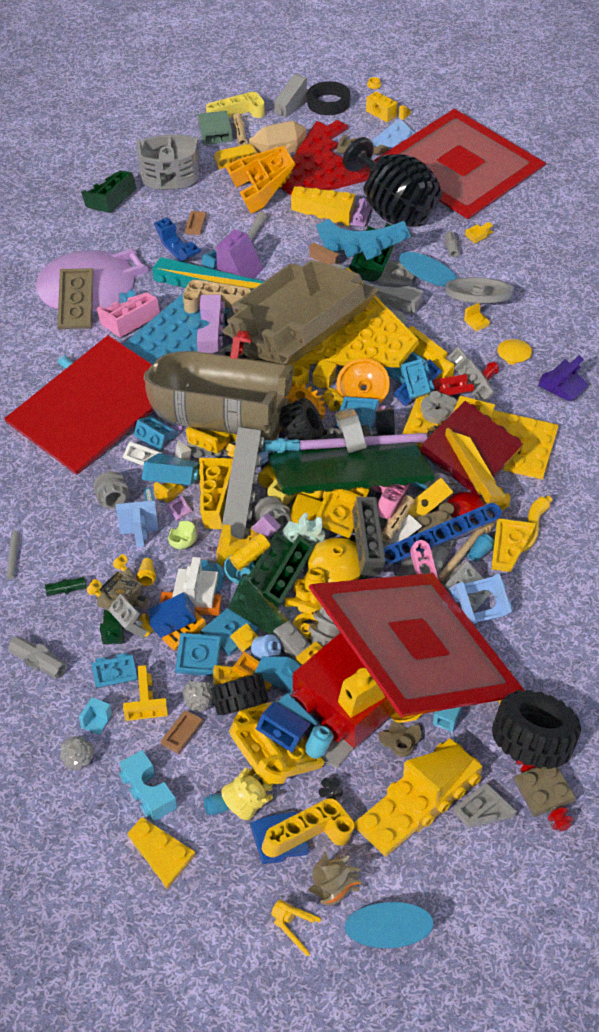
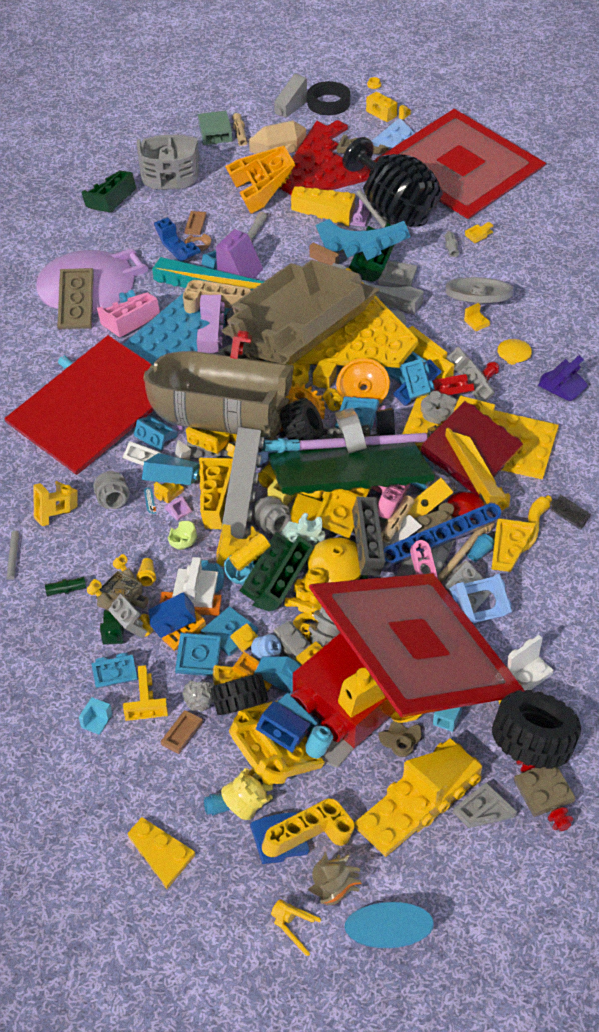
light grey piece [8,636,67,679] -> none
light grey piece [59,735,94,771] -> none
light blue bracket [116,500,159,547] -> none
medium azure arch [118,750,177,821] -> none
light yellow beam [206,92,265,118] -> none
yellow beam [213,144,257,170] -> none
clear green wing [228,573,289,635] -> none
lavender slope [251,512,281,539] -> none
black plant [319,777,343,800] -> none
dark azure shield [399,252,457,287] -> none
none -> yellow tile [33,481,78,526]
none -> medium nougat piece [185,234,212,251]
none -> light grey bar [356,190,387,228]
none -> white bracket [507,635,554,691]
none -> clear smoke hinge [550,494,591,530]

